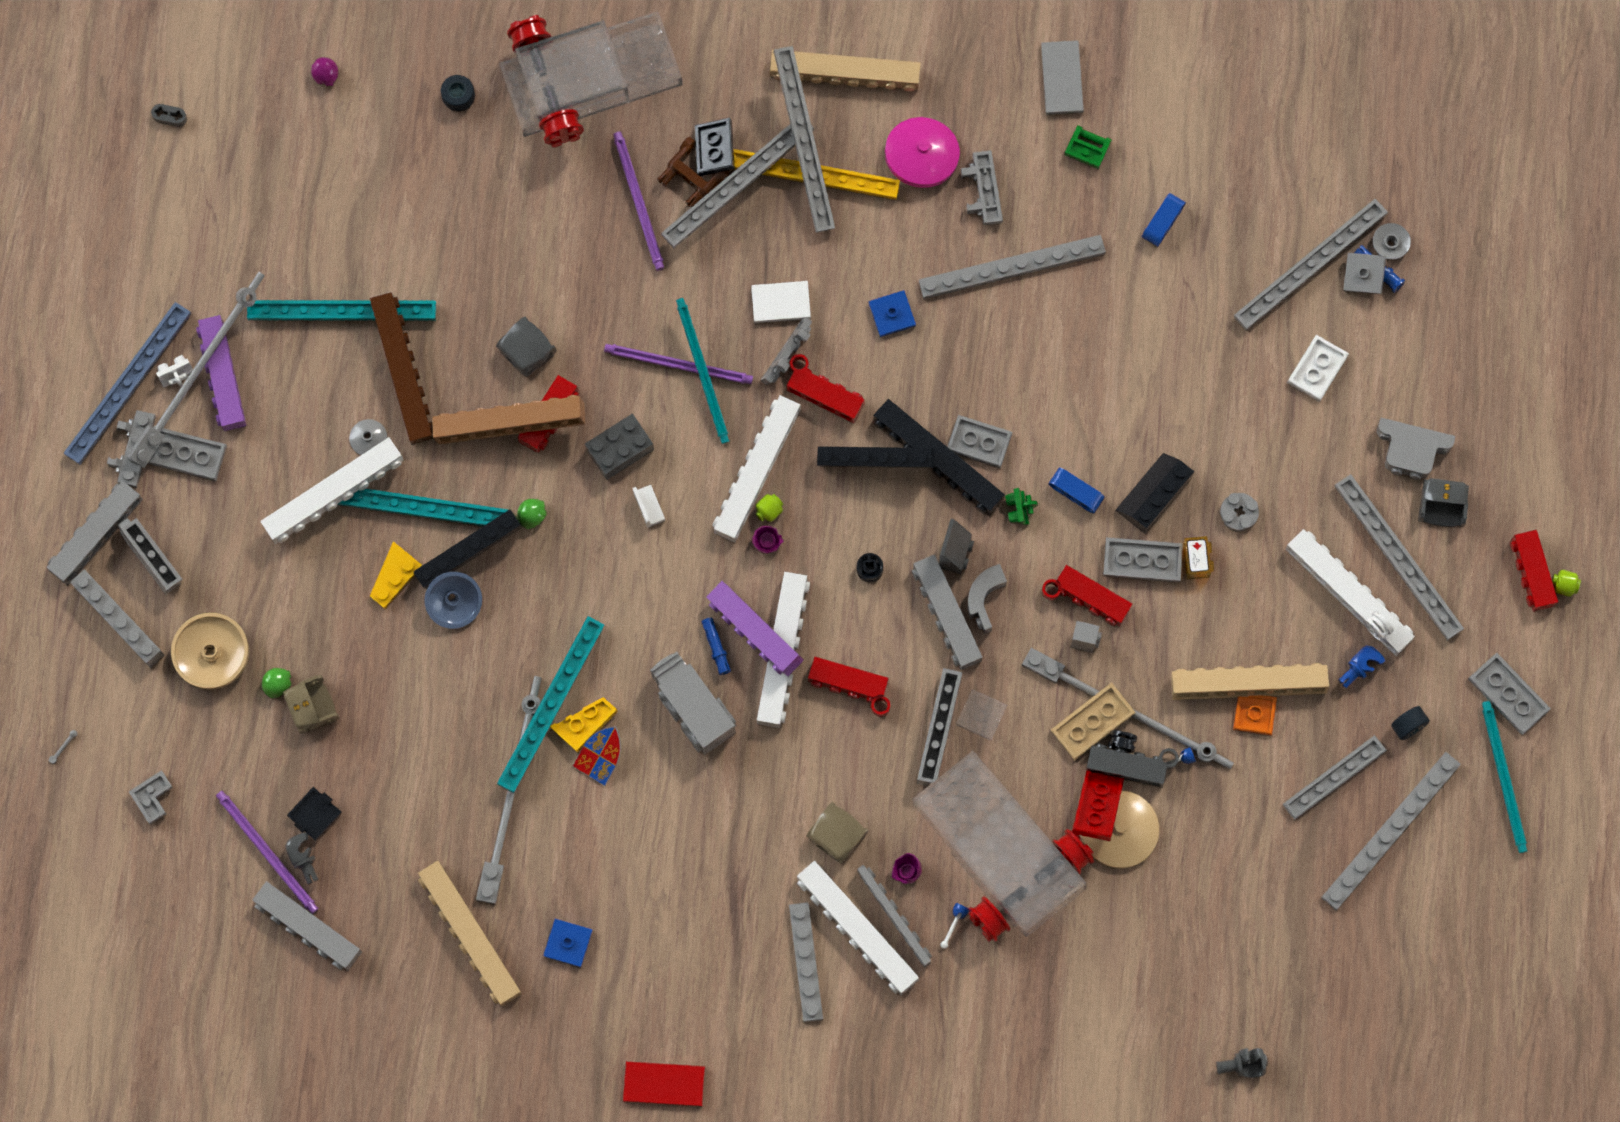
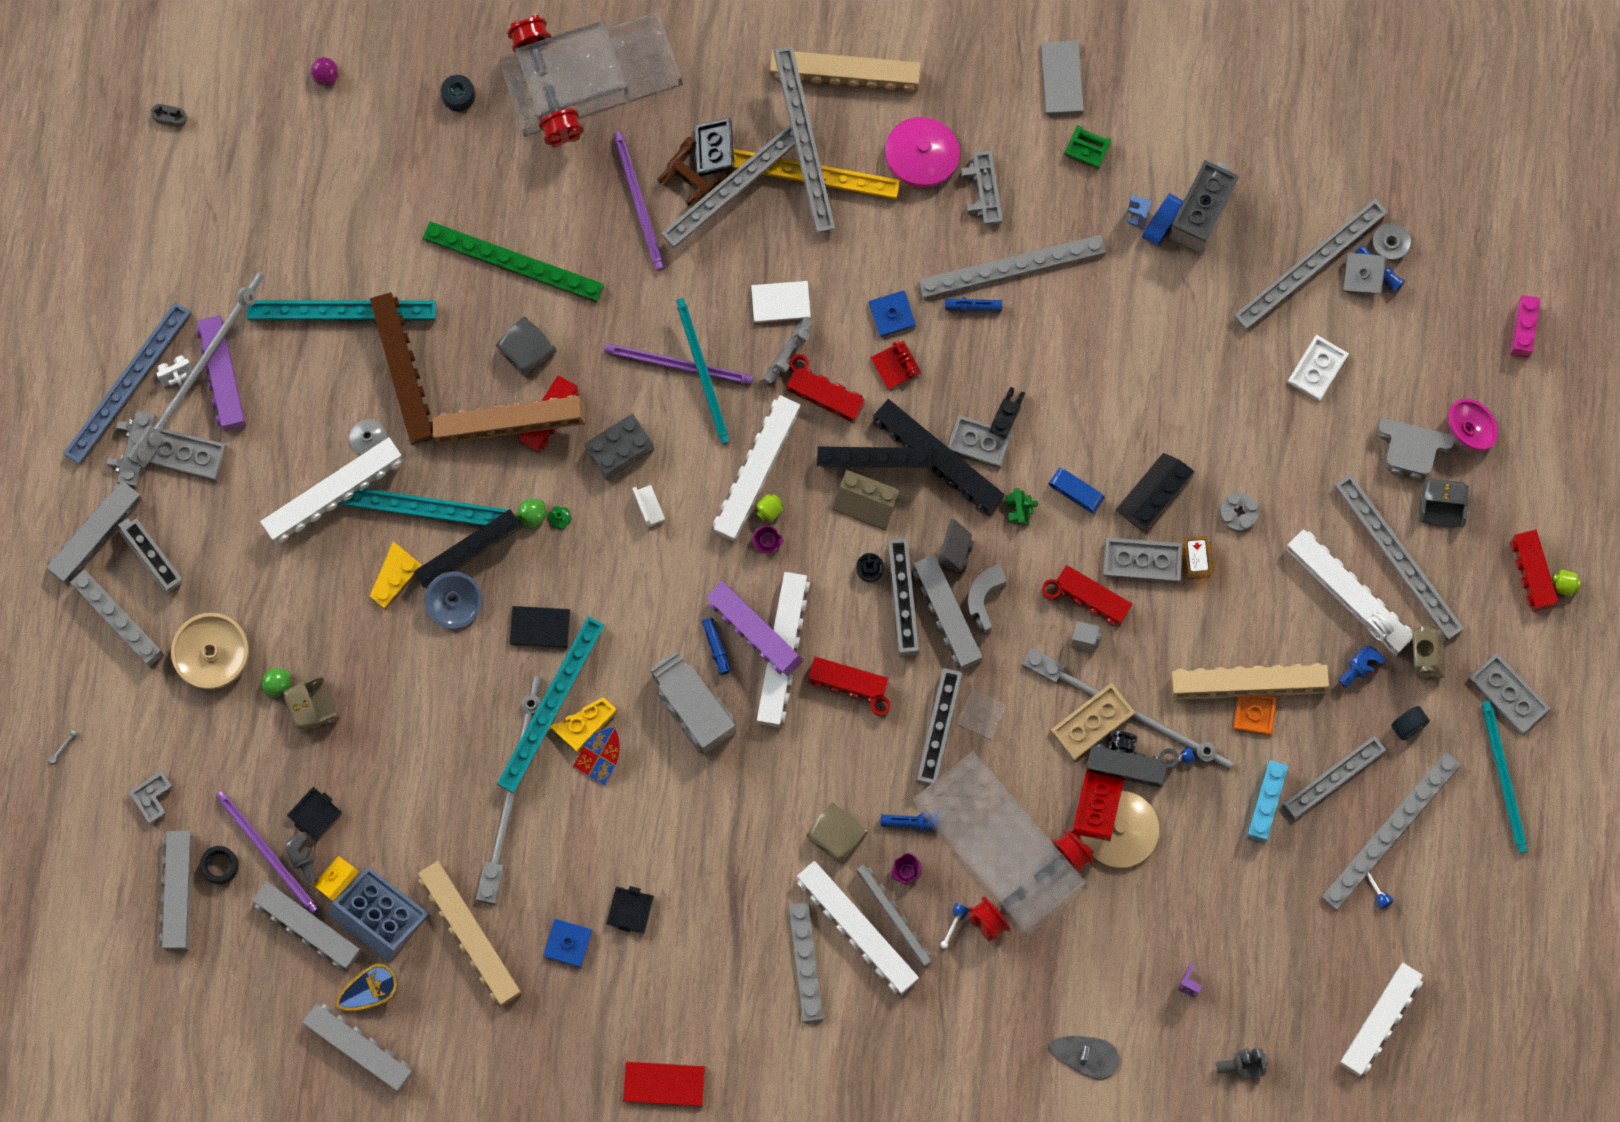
none -> light grey brick [159,831,193,950]
none -> black tyre [200,846,239,884]
none -> light grey brick [302,1003,414,1093]
none -> yellow plate [313,856,359,901]
none -> sand blue slope [328,867,429,962]
none -> shield [336,964,398,1011]
none -> green plate [423,221,604,303]
none -> black tile [510,606,570,648]
none -> green plant [548,506,572,529]
none -> black piece [606,886,654,934]
none -> dark tan slope [832,470,900,530]
none -> red hinge [870,340,921,390]
none -> blue pin [880,814,940,832]
none -> light grey brick [888,538,919,657]
none -> blue pin [945,297,1002,312]
none -> black hinge [989,387,1025,439]
none -> flat silver shield [1049,1036,1119,1079]
none -> medium blue hinge [1127,195,1151,230]
none -> dark grey piece [1169,160,1239,255]
none -> medium lavender panel [1178,963,1202,998]
none -> medium azure brick [1246,760,1288,843]
none -> white brick [1339,963,1423,1077]
none -> blue hinge [1366,873,1394,909]
none -> dark tan piece [1413,626,1445,680]
none -> dark pink dish [1448,398,1498,451]
none -> dark pink brick [1510,295,1540,358]

